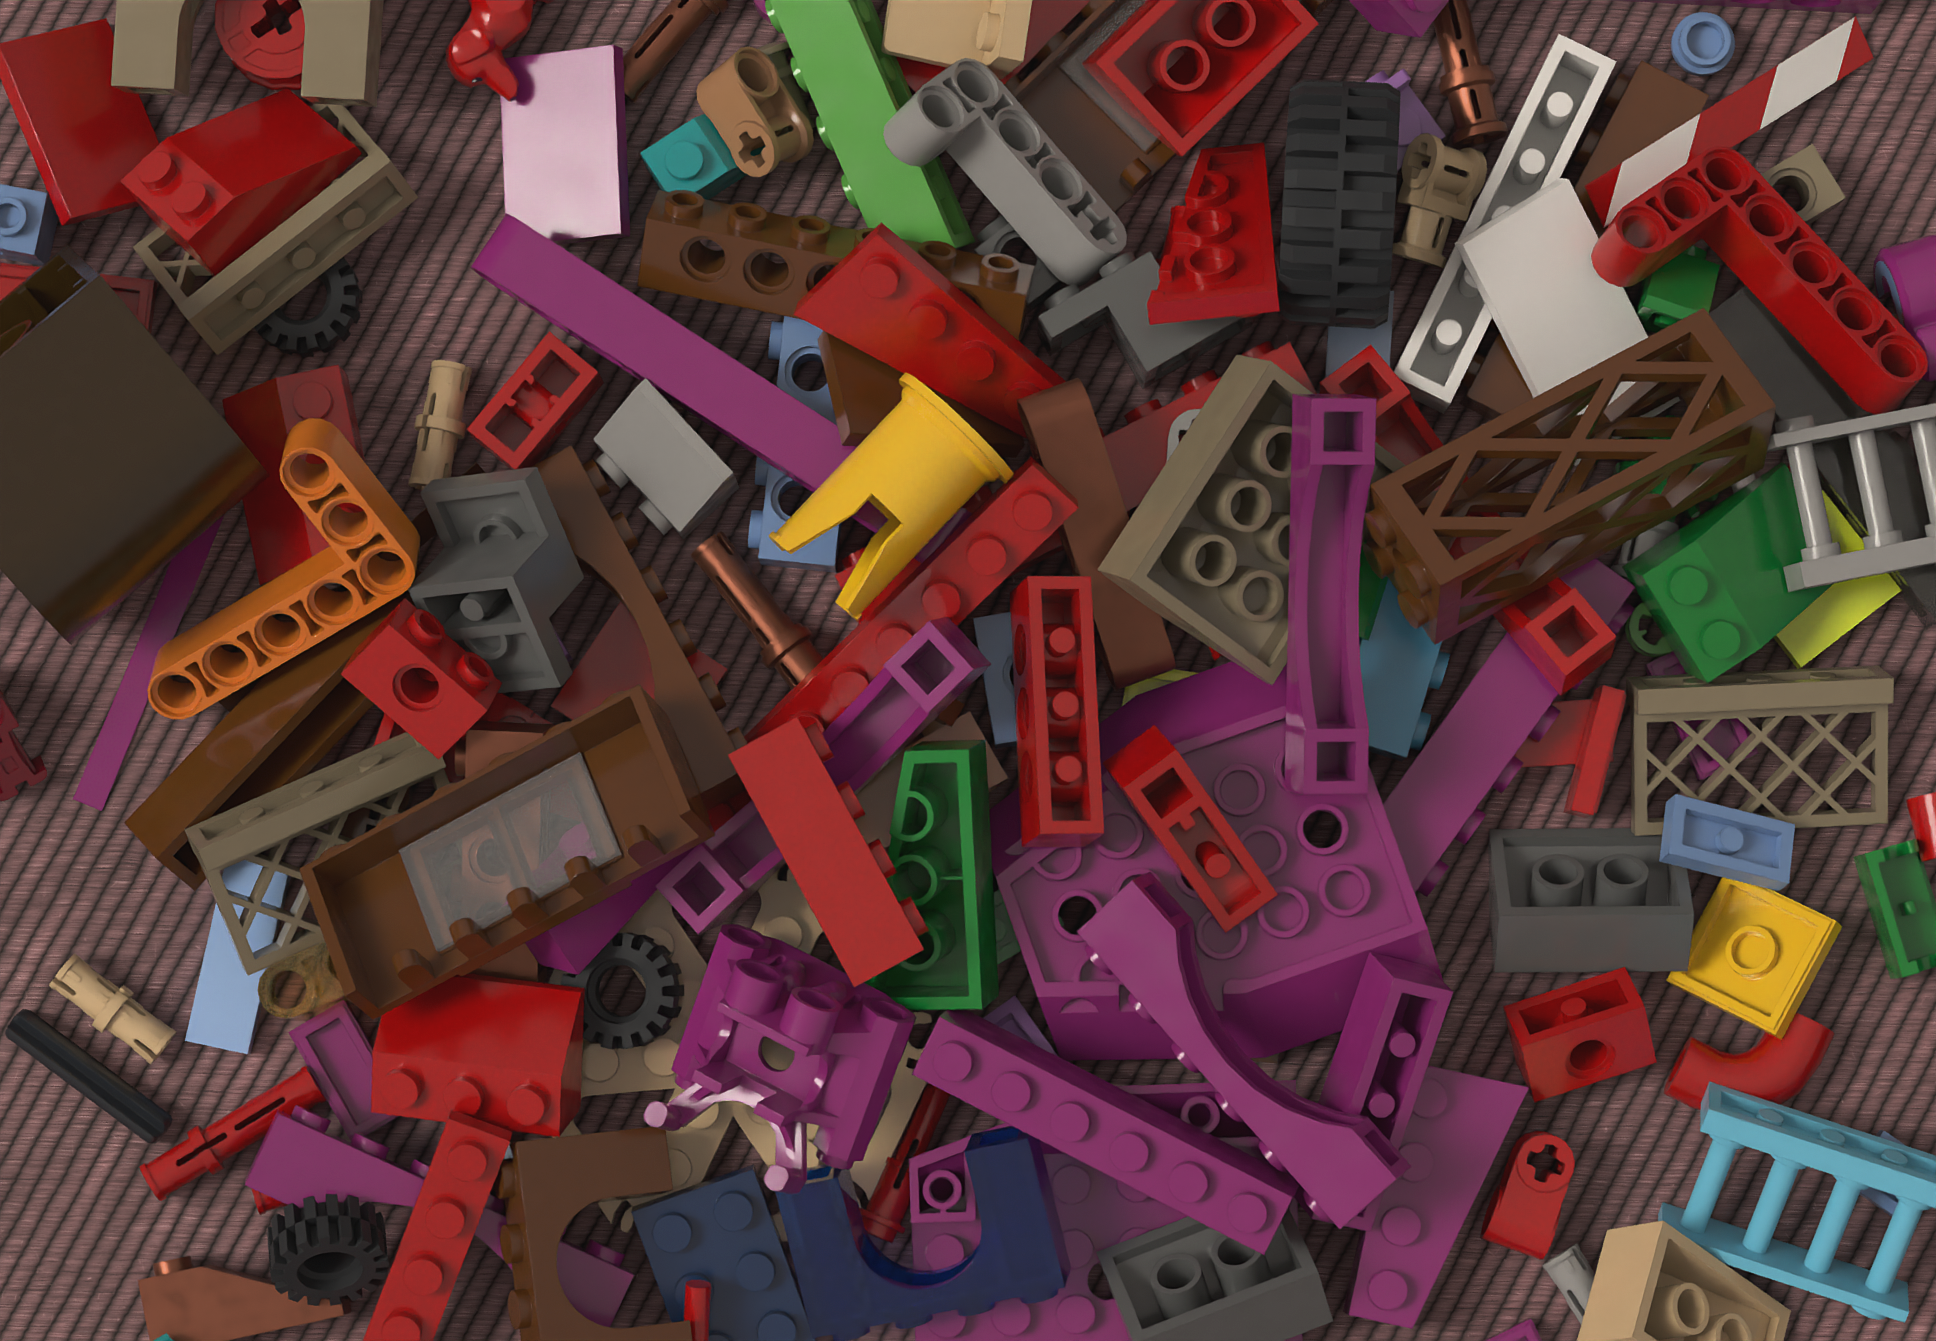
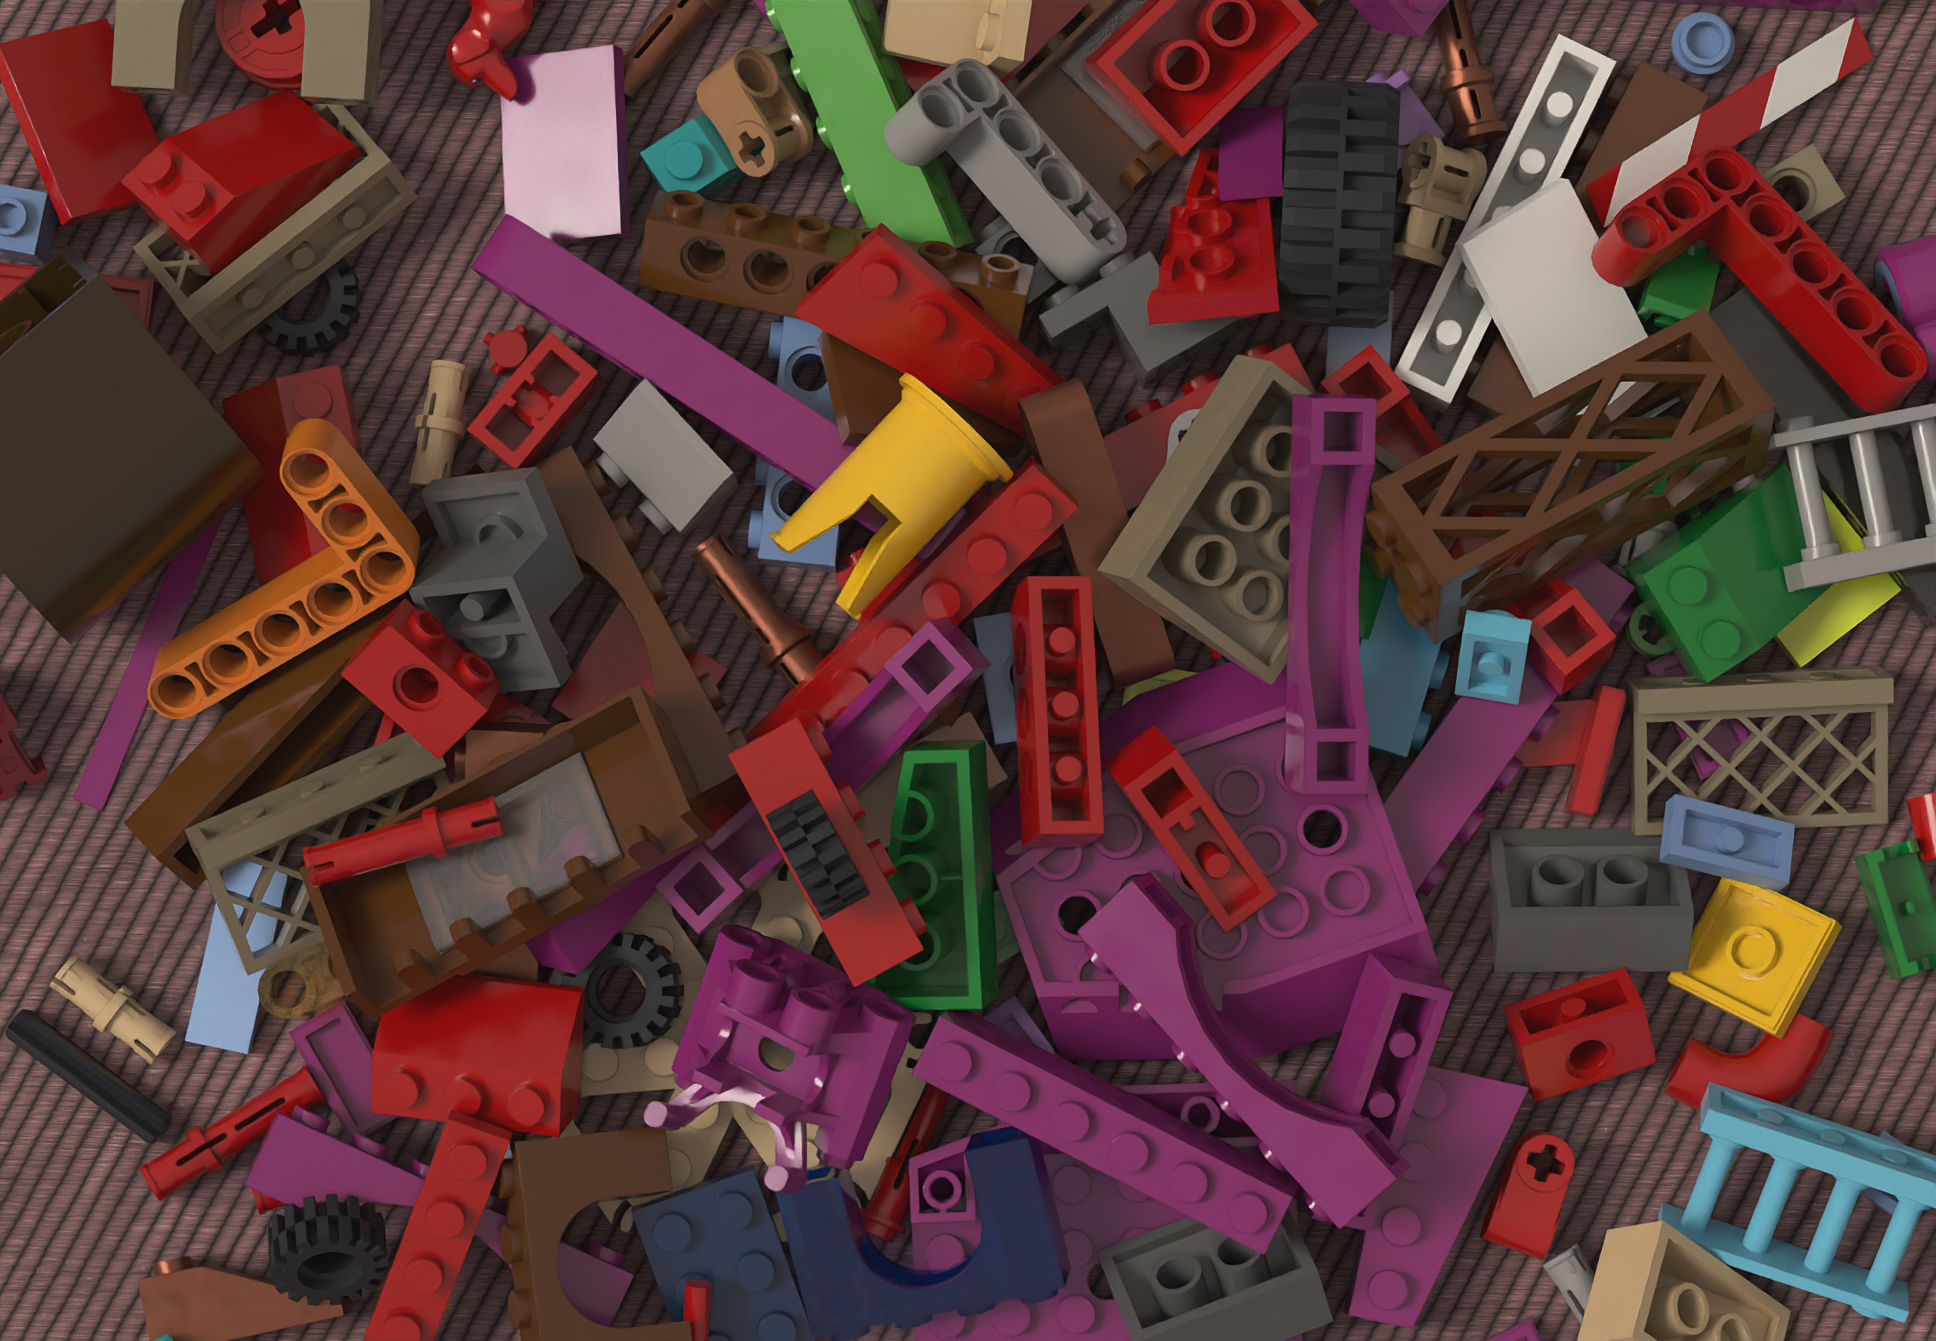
none -> red pin [303,795,505,888]
none -> red piece [483,324,529,377]
none -> black tyre [765,789,870,920]
none -> magenta tile [1218,105,1285,201]
none -> medium azure plate [1454,610,1532,705]

